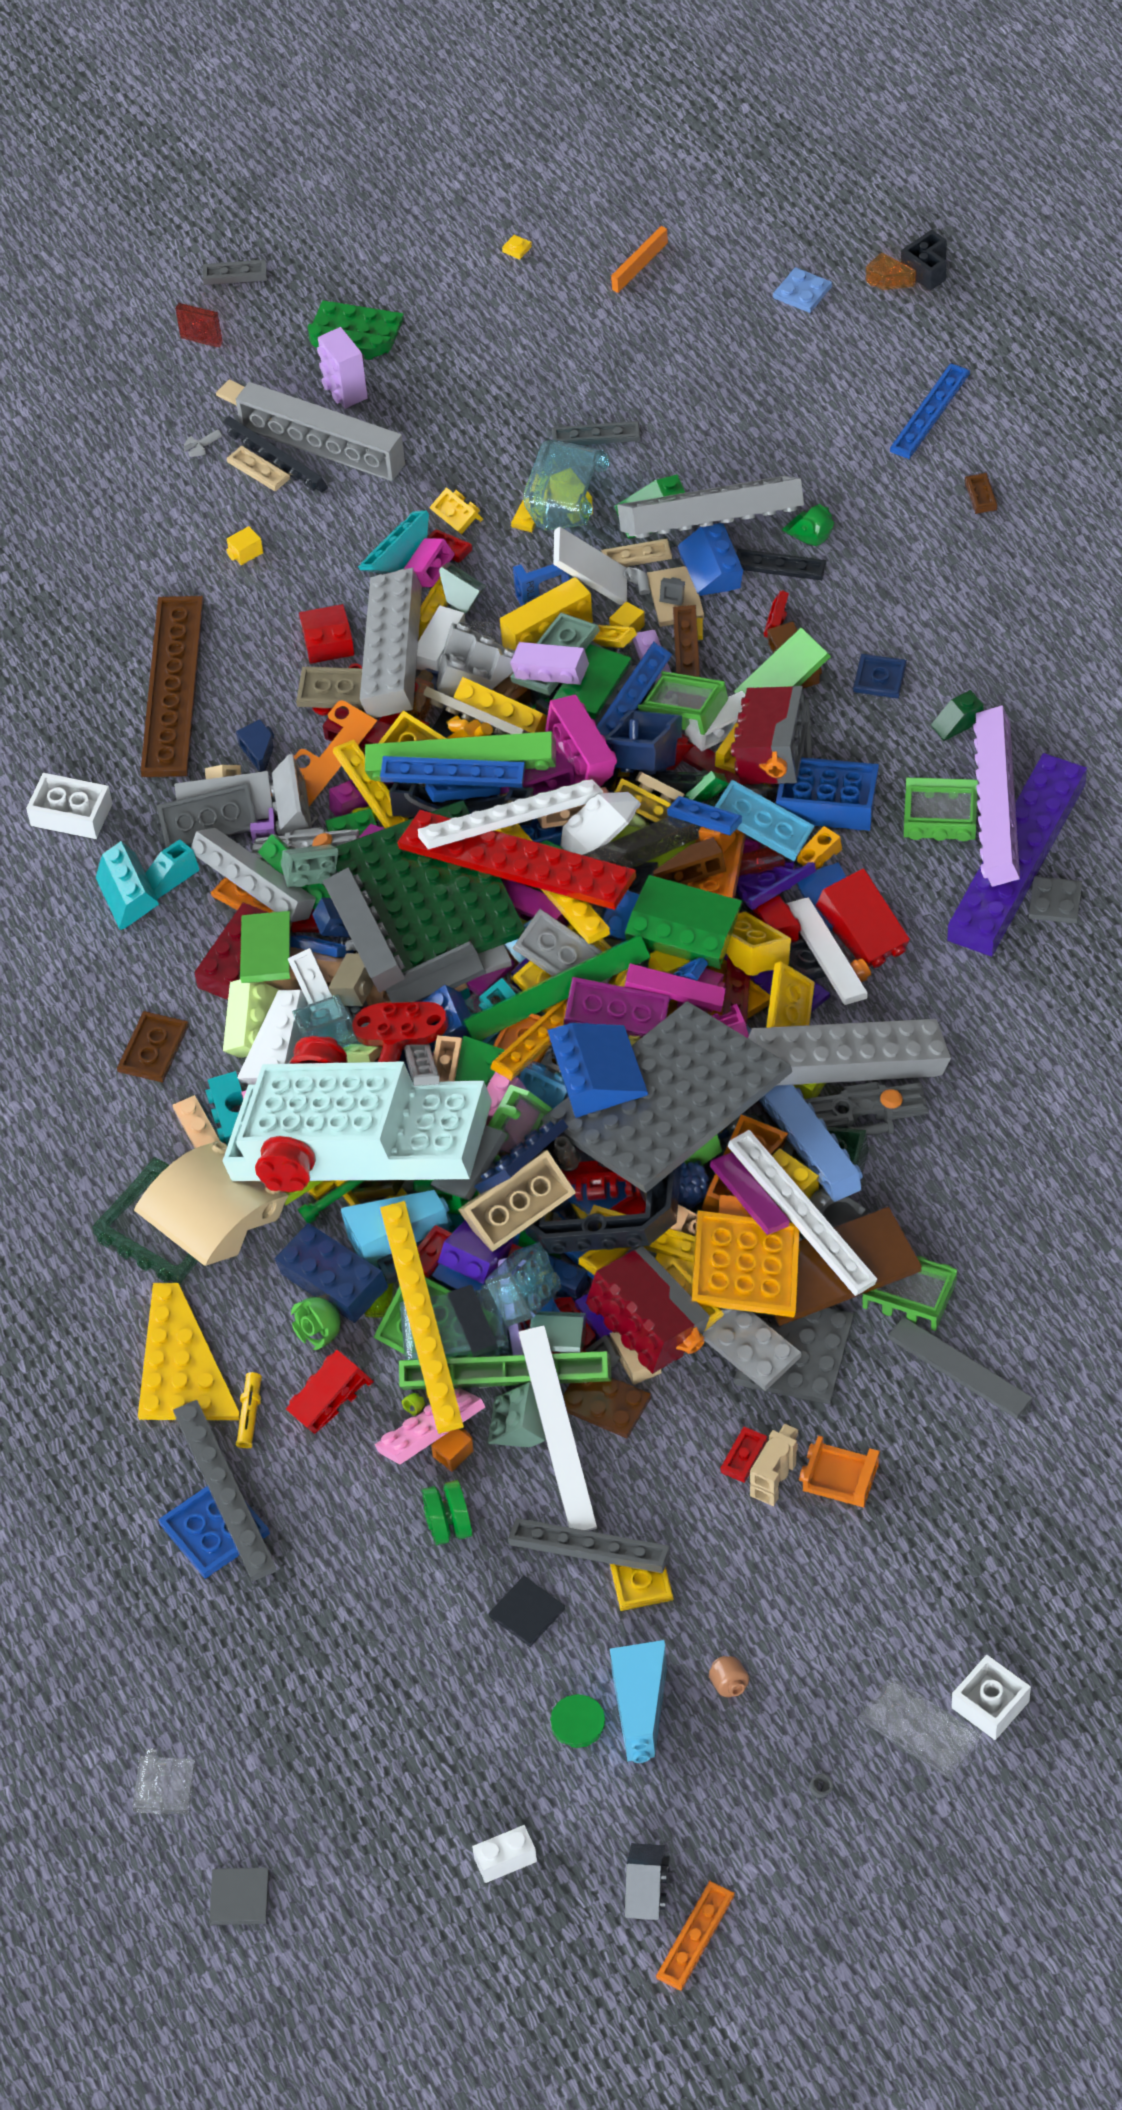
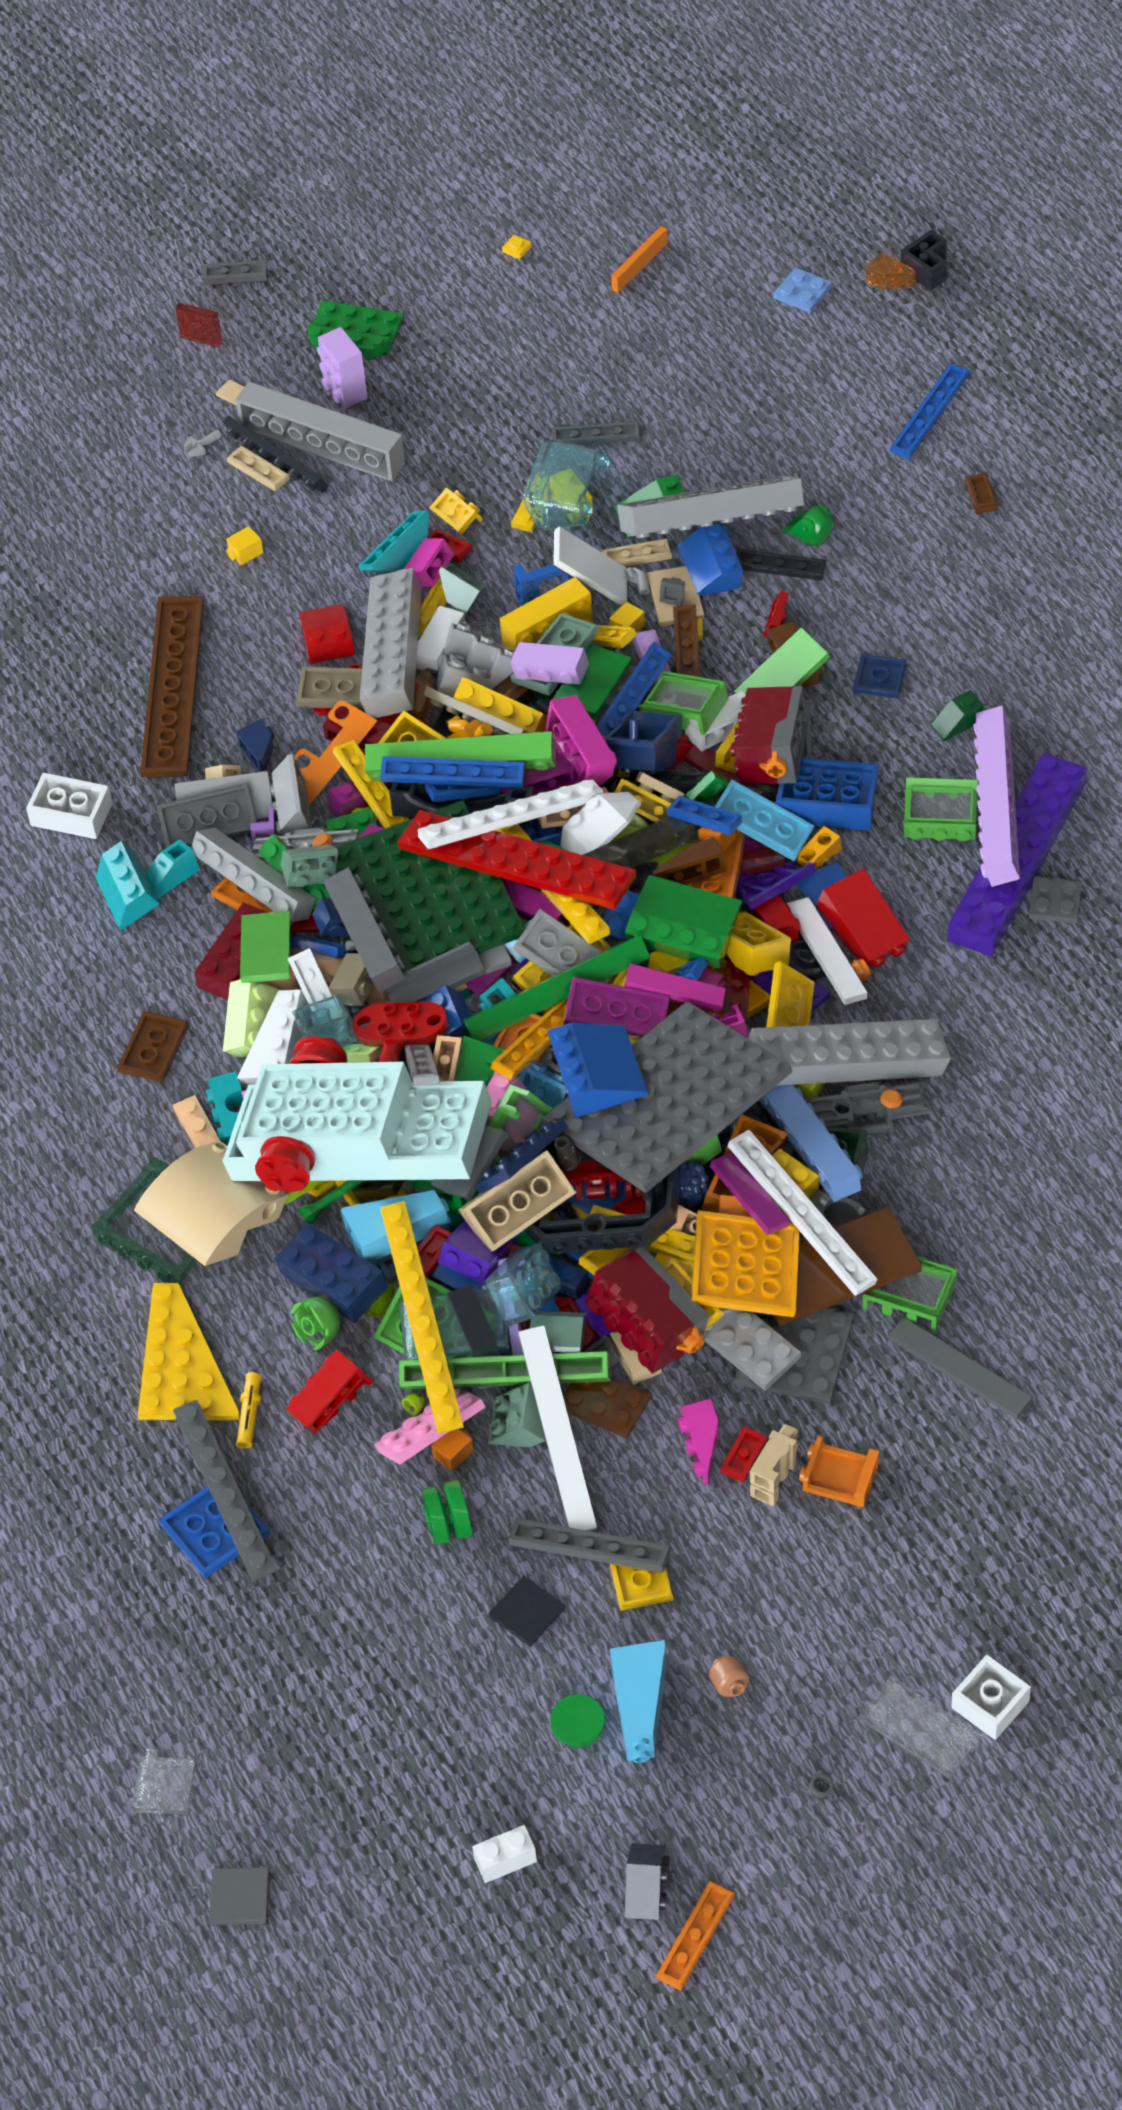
none -> dark pink slope [677,1399,719,1485]

